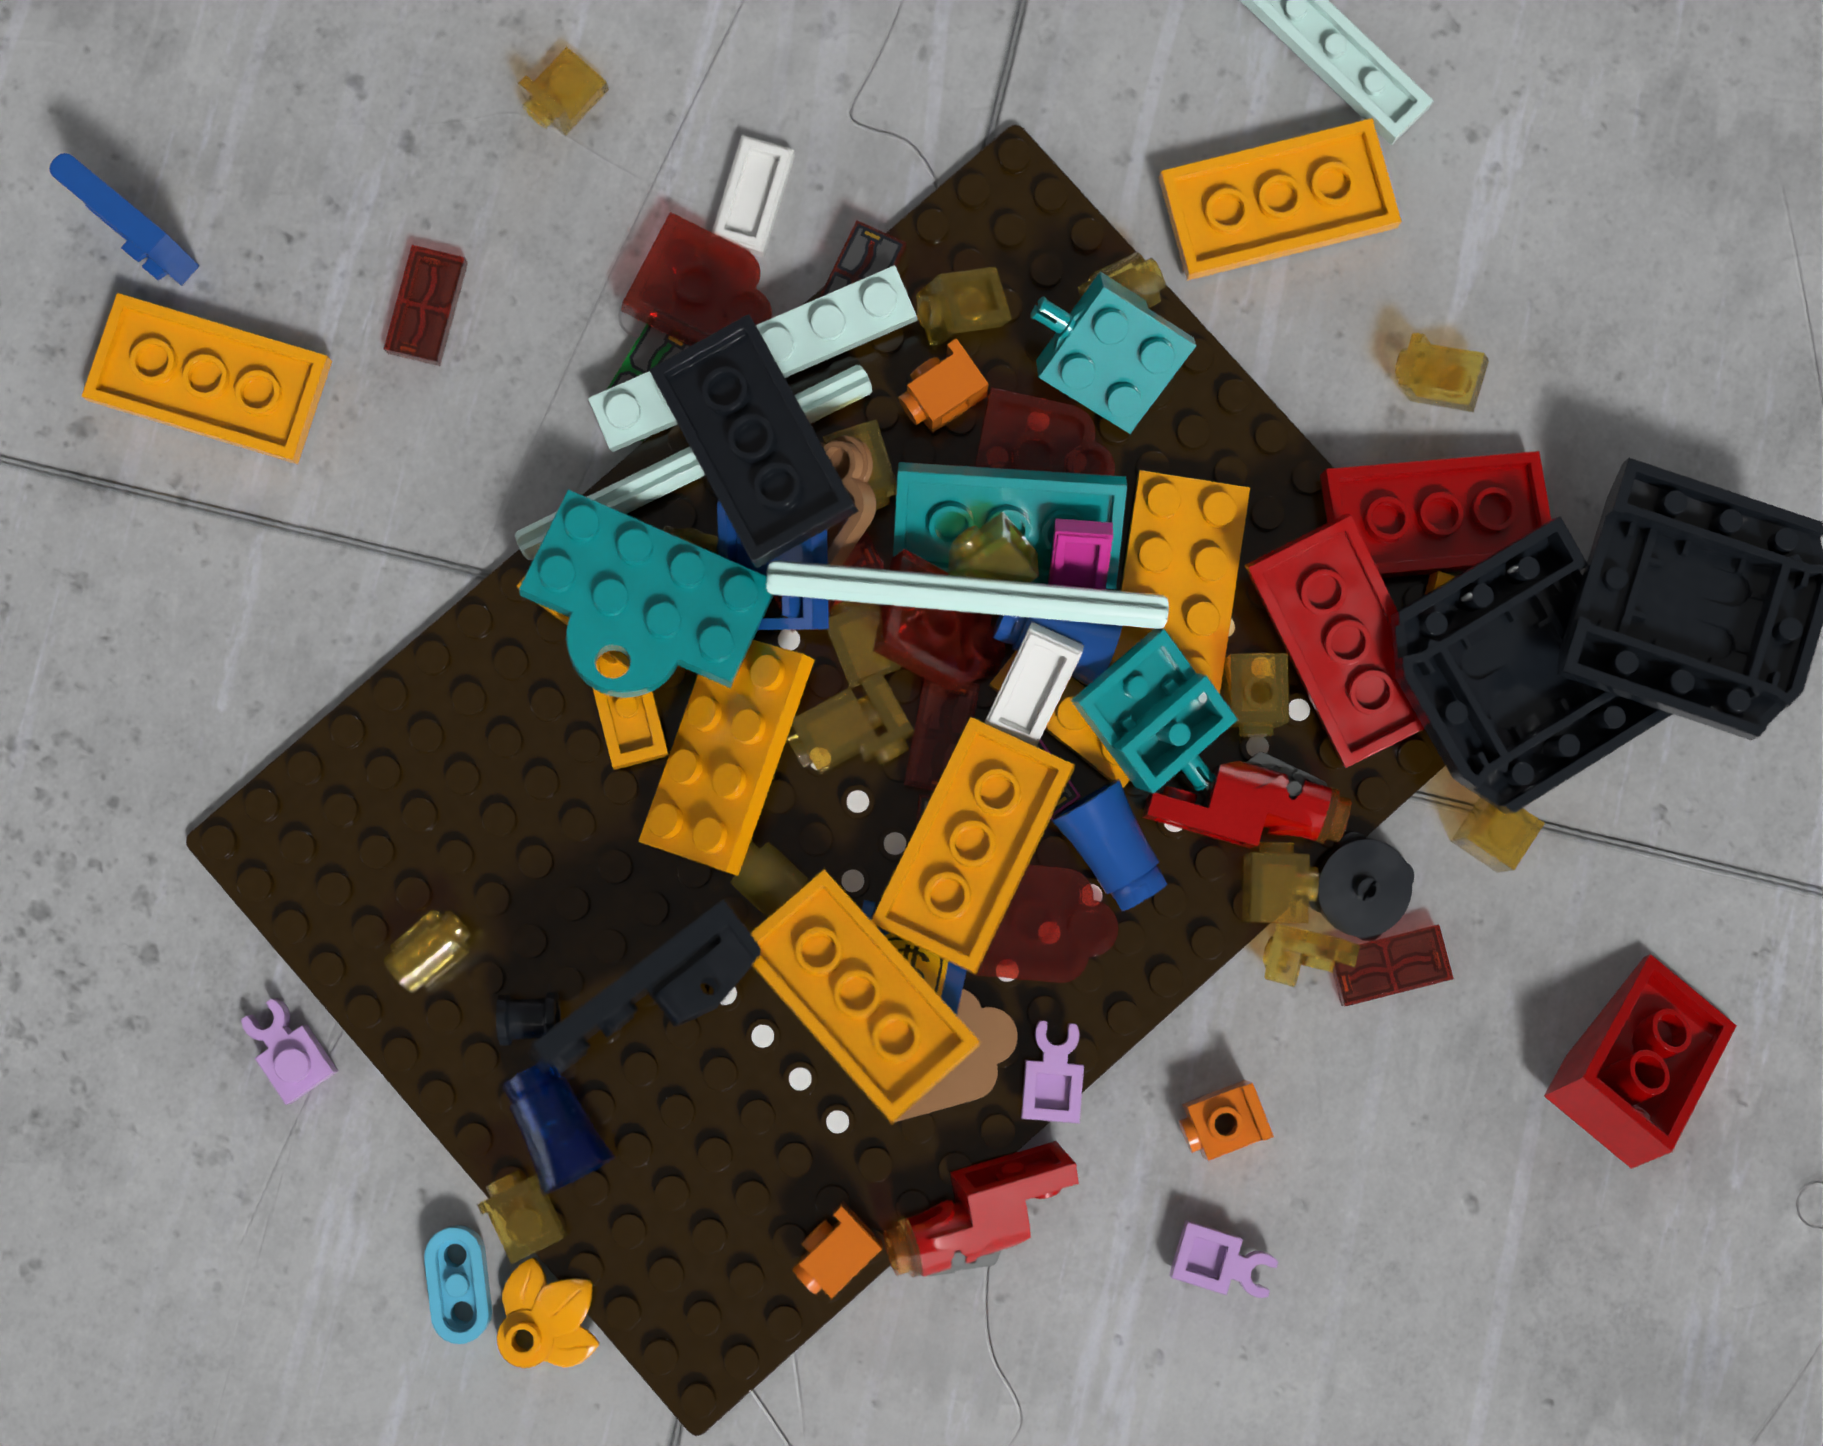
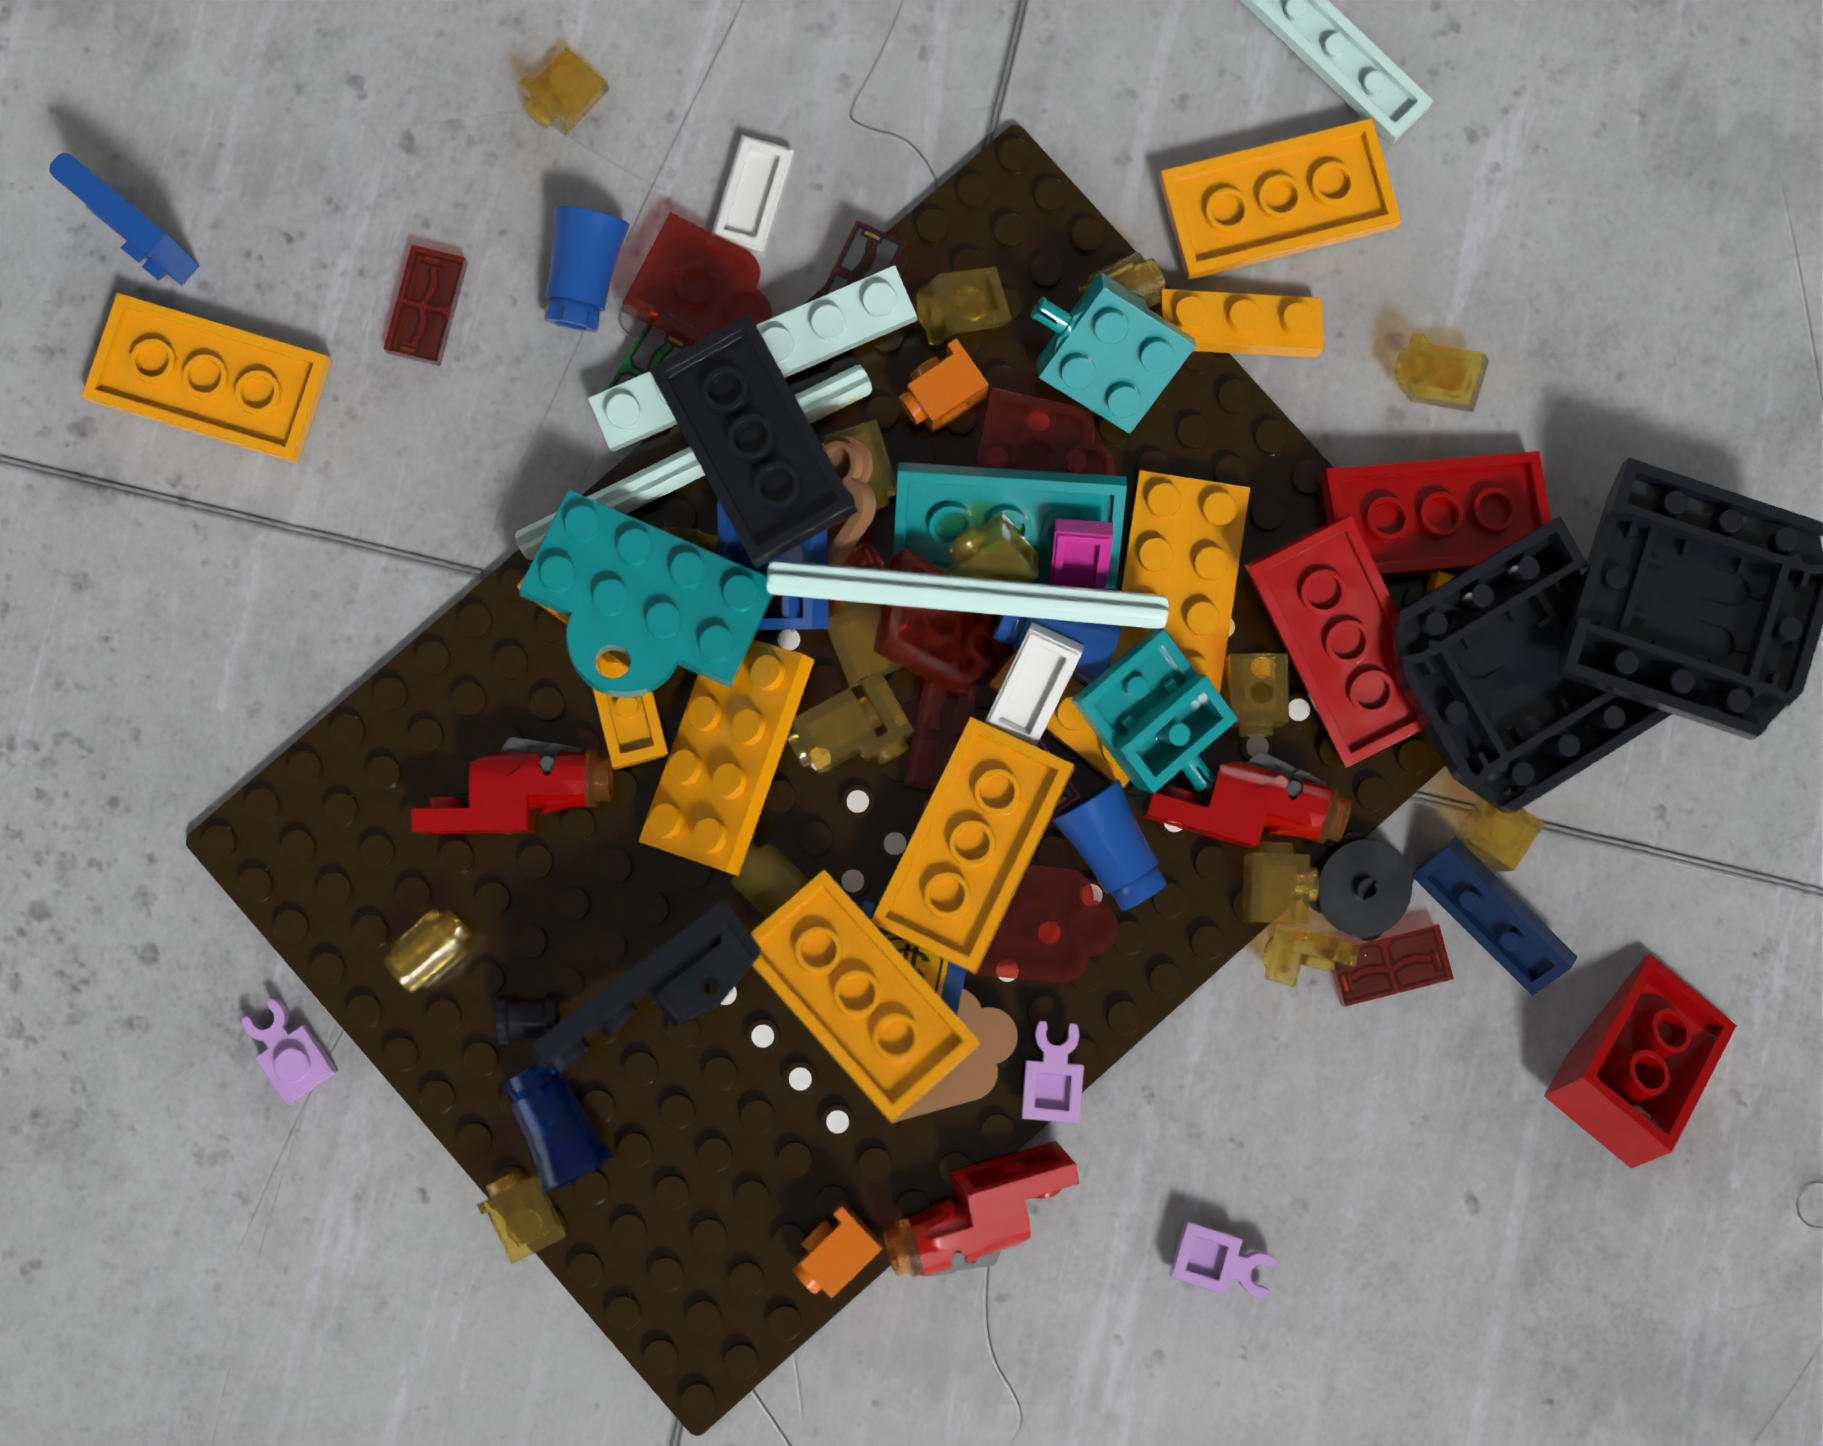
medium azure plate [424,1225,492,1344] -> none
light orange plate [497,1257,600,1368] -> none
orange brick [1179,1080,1274,1161] -> none
none -> red plate [411,737,613,834]
none -> blue plant [544,206,630,332]
none -> light orange plate [1156,289,1324,358]
none -> dark blue plate [1412,836,1578,996]

